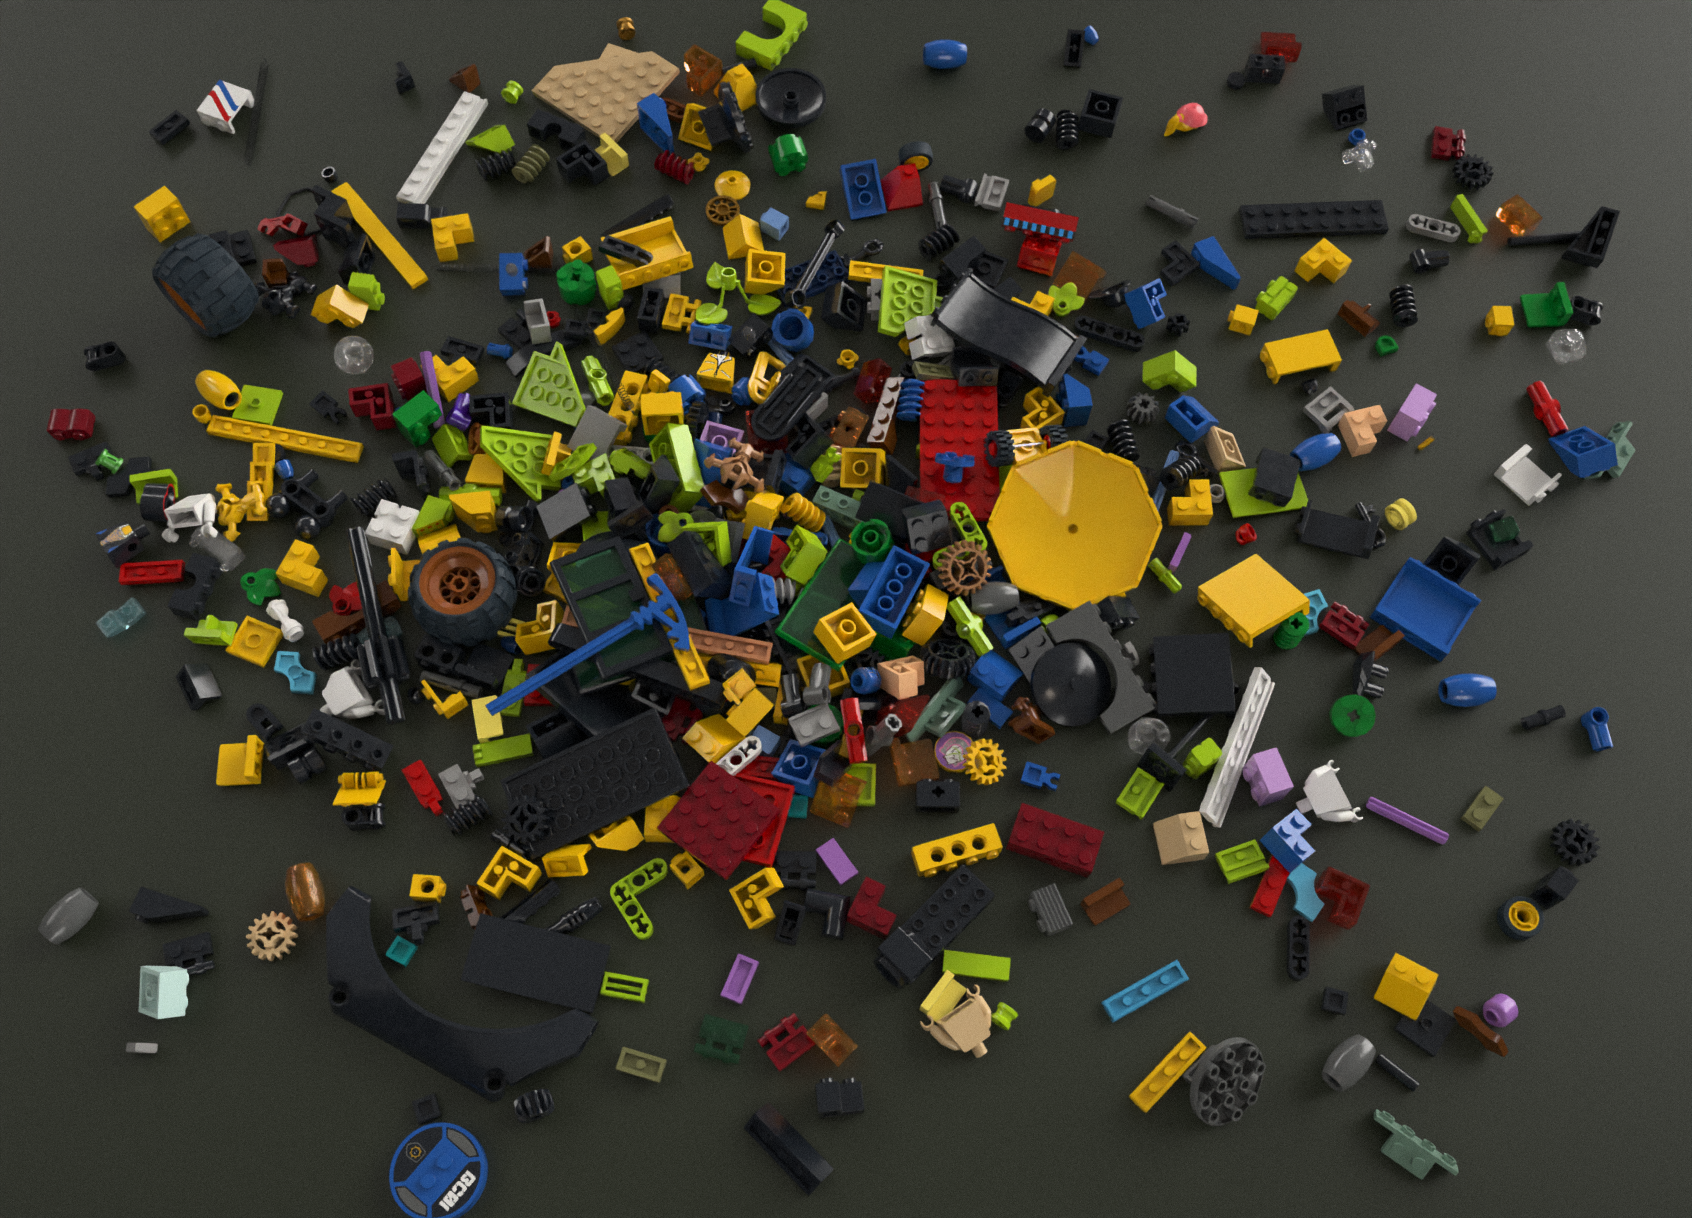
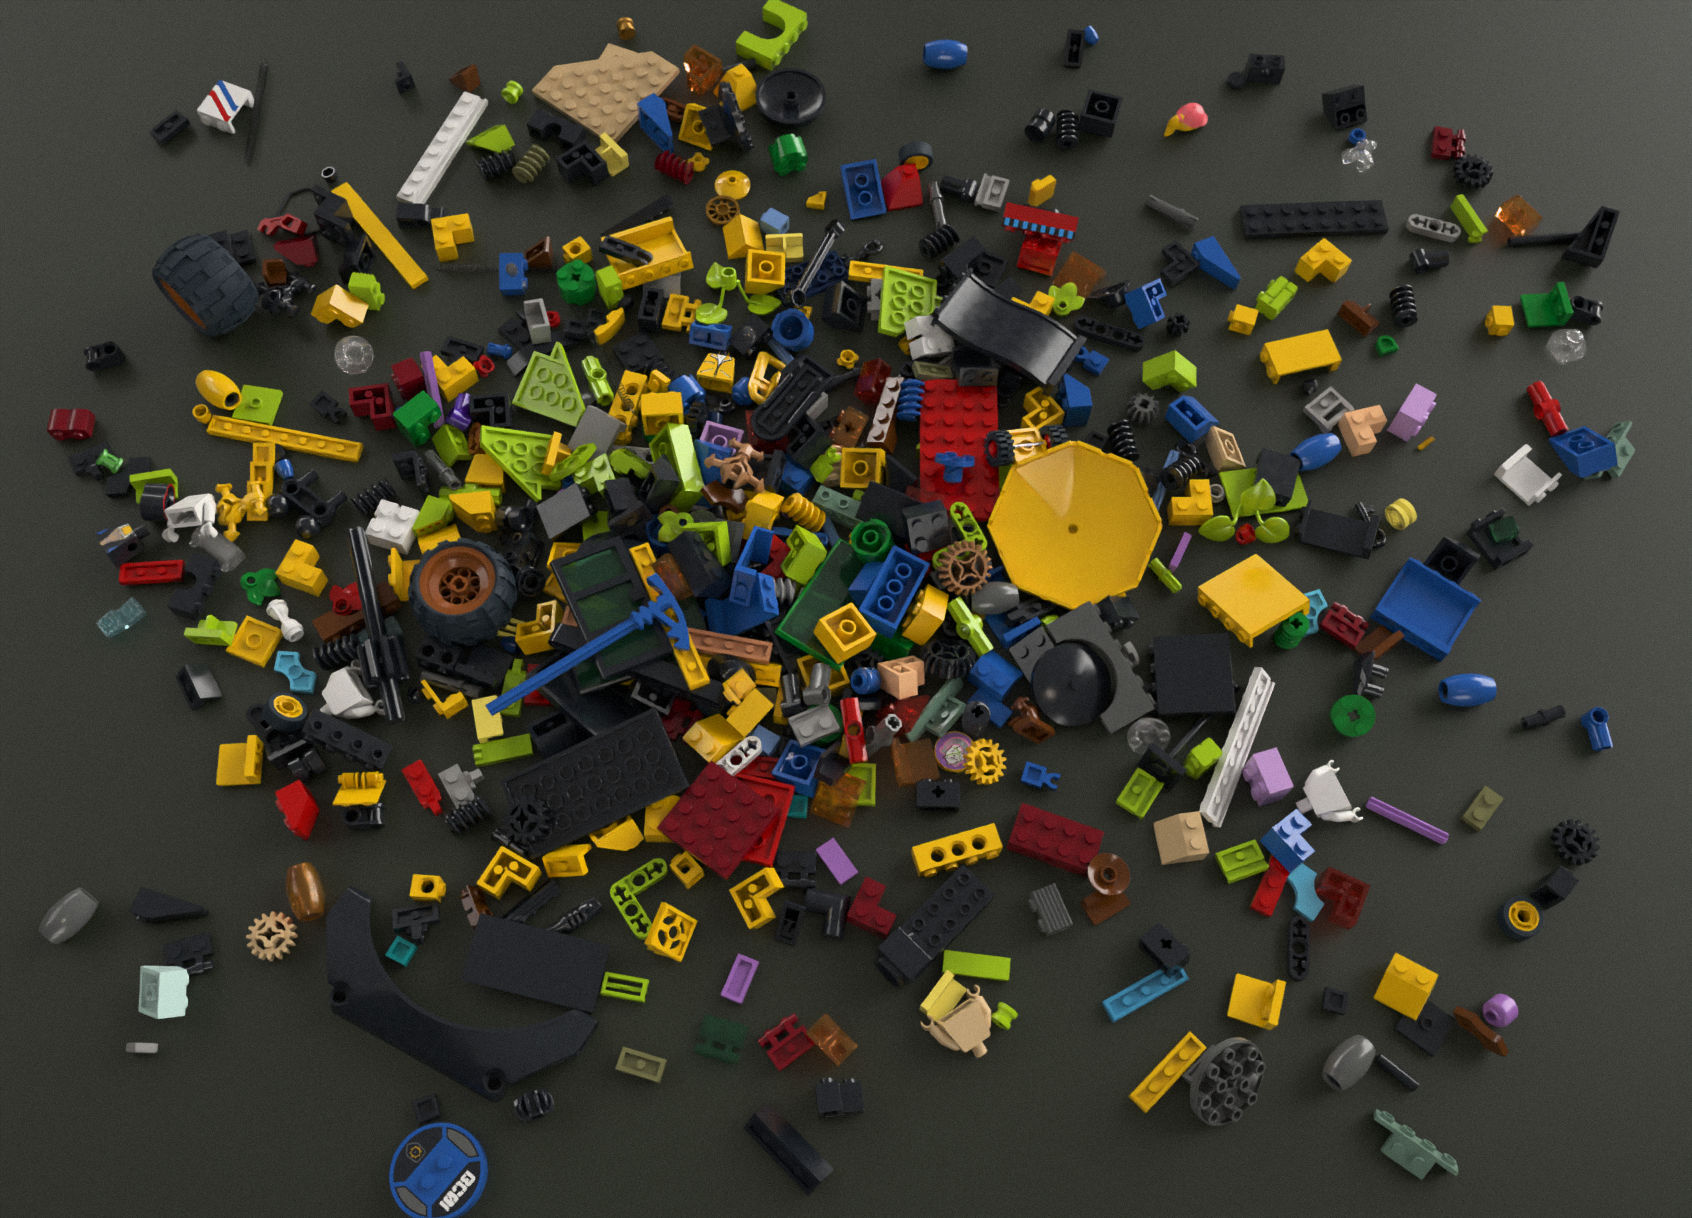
yellow brick [133,186,190,242] -> none
clear red bracket [1260,32,1302,62] -> none
none -> black wheel [262,692,308,732]
none -> red slope [275,779,320,841]
none -> red plate [472,355,495,378]
none -> yellow piece [644,902,697,962]
none -> light yellow panel [766,233,803,262]
none -> reddish brown dish [1087,853,1130,896]
none -> black brick [1139,922,1190,979]
none -> lime plant [1198,478,1289,543]
none -> yellow bracket [1227,973,1286,1030]

